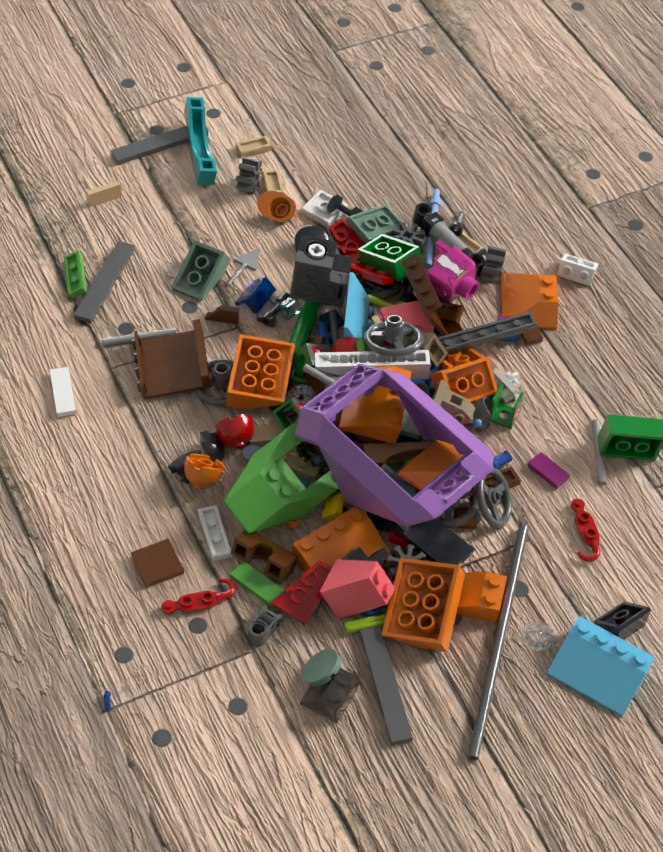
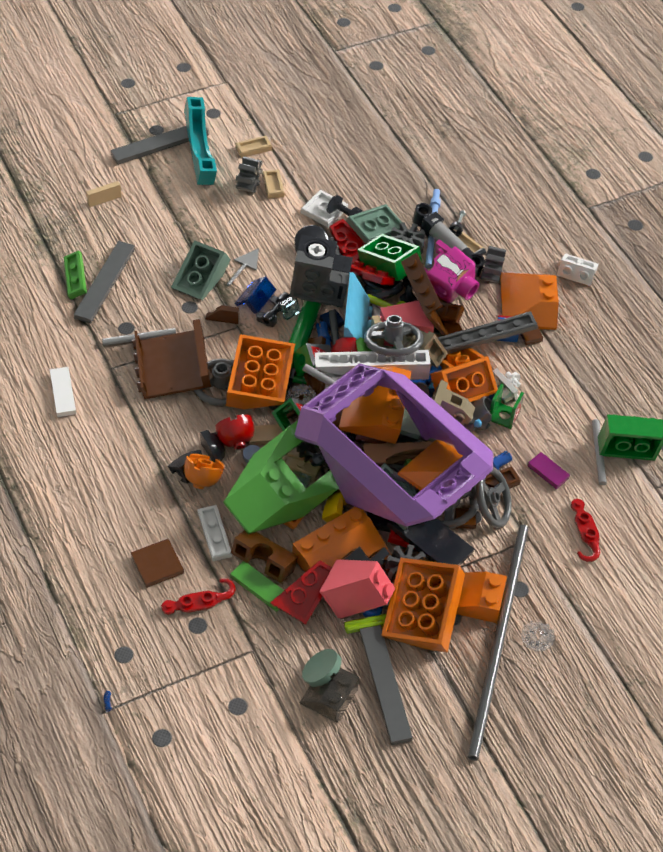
dark grey piece [248,605,284,647] -> none
orange piece [257,190,296,223] -> none
medium azure slope [546,616,655,717] -> none
black slope [594,601,651,640] -> none

